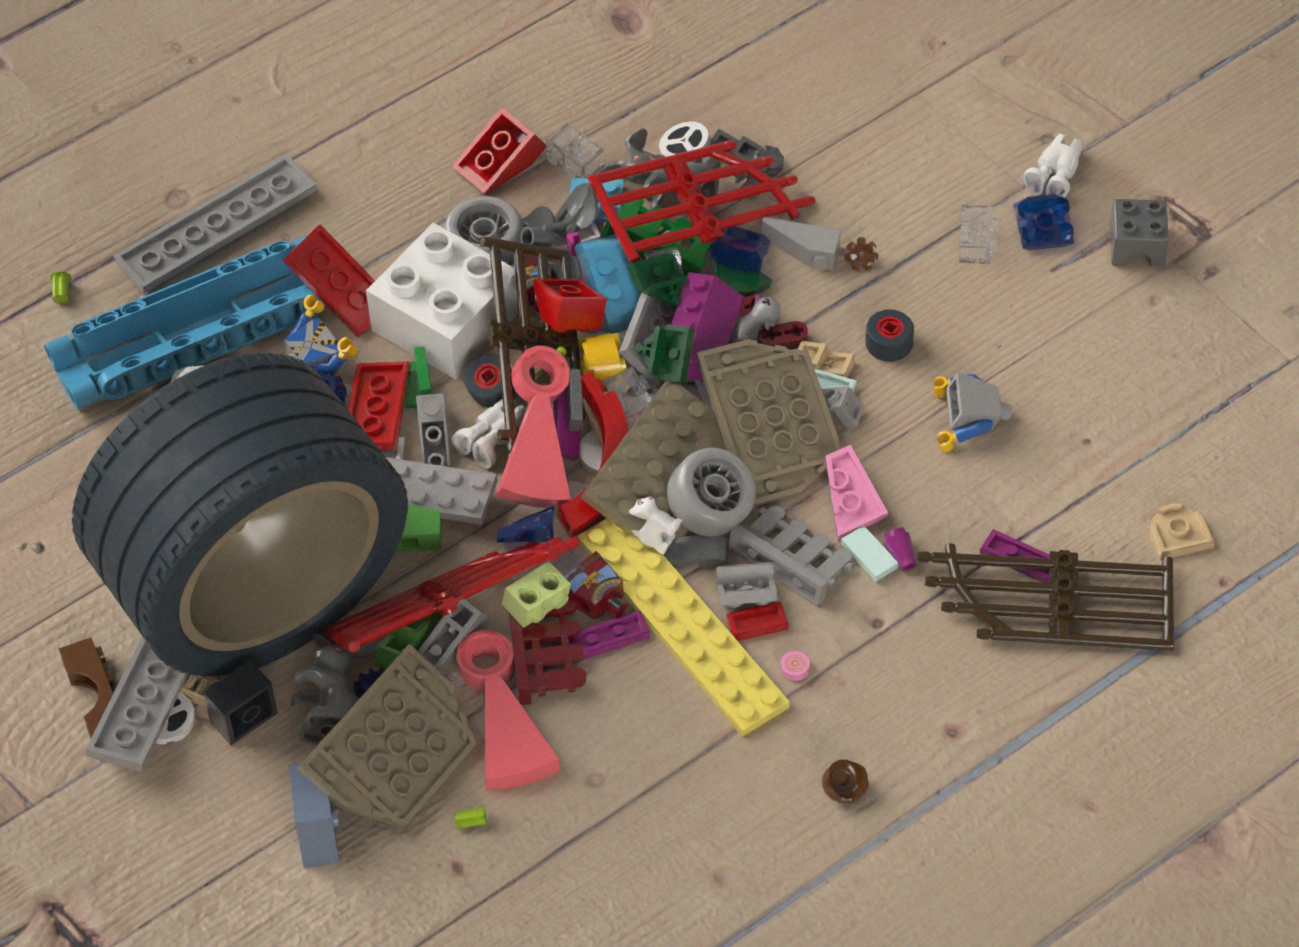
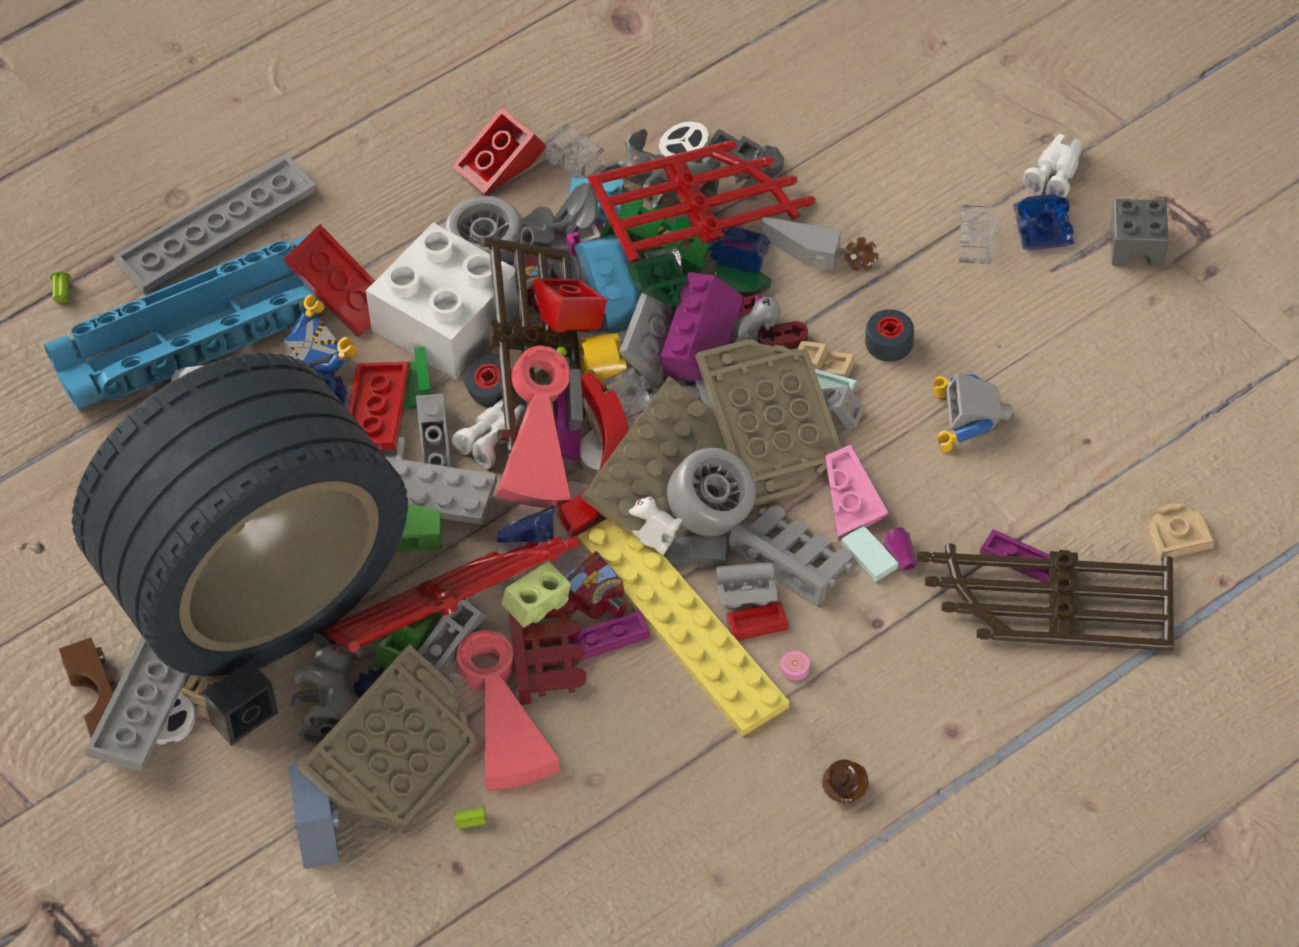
dark green slope [634,325,695,383] -> none

